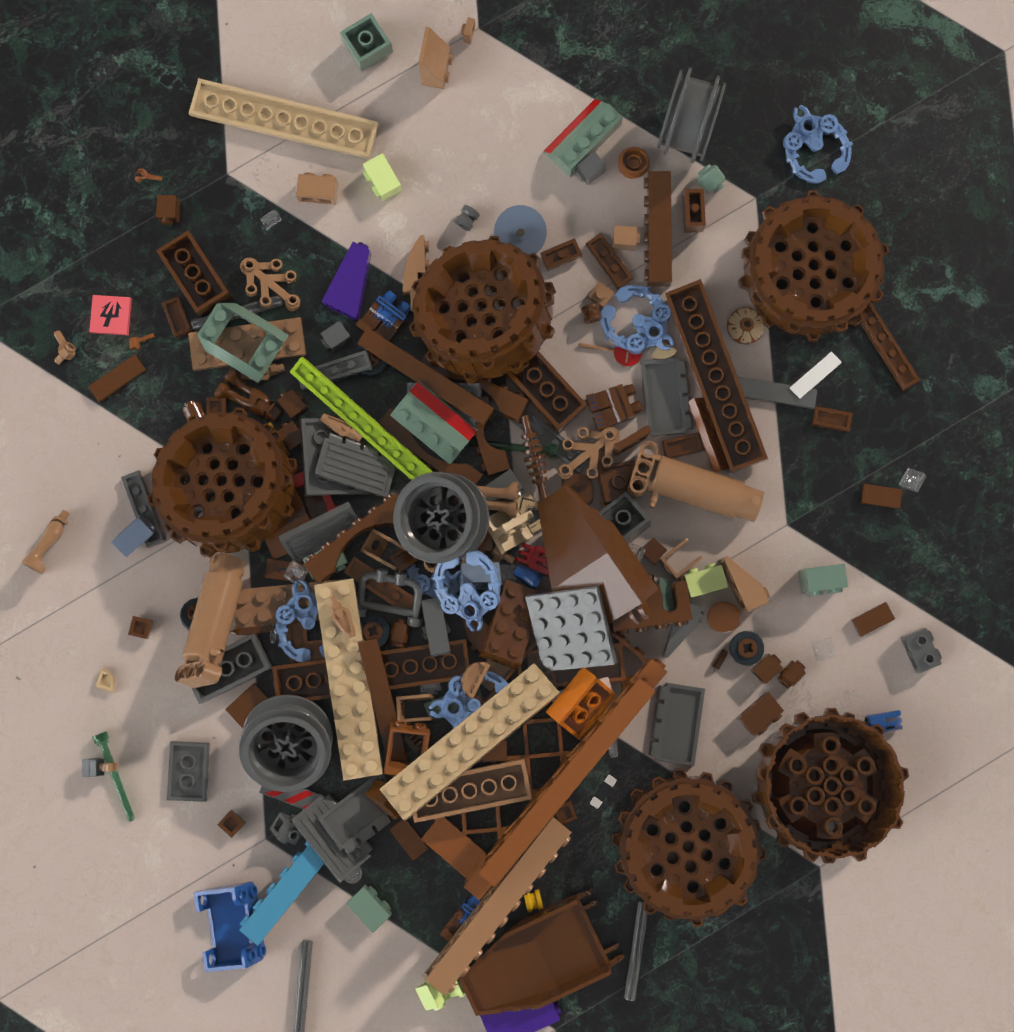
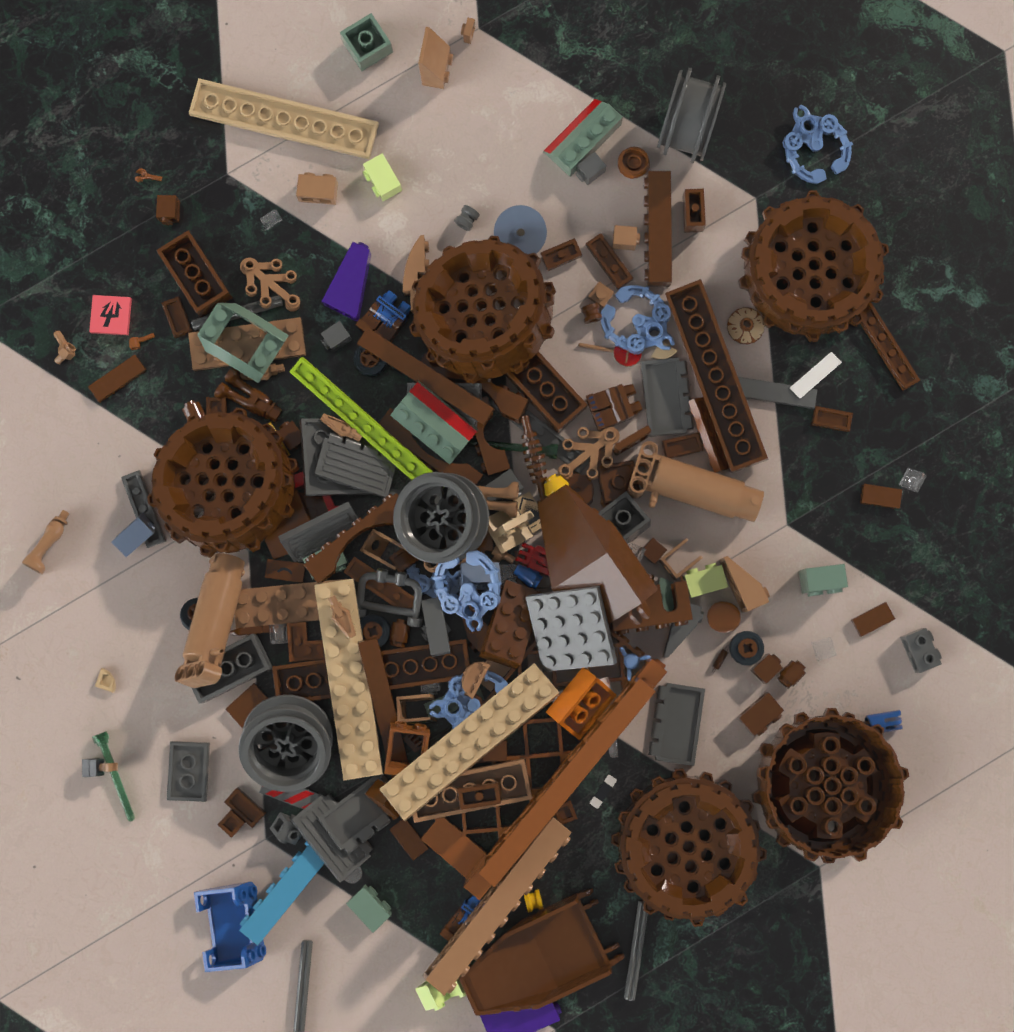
reddish brown plate [128,616,153,639] -> none
medium blue piece [275,579,325,662] -> none
reddish brown brick [277,389,309,421] -> none
clear plate [284,560,309,587] -> none
dark grey tile [299,350,373,391] -> none
sand green head [697,164,725,193] -> none
none -> reddish brown tile [224,787,266,828]
none -> reddish brown brick [458,782,501,810]
none -> yellow cone [544,474,569,497]
none -> medium blue plant [619,647,651,681]

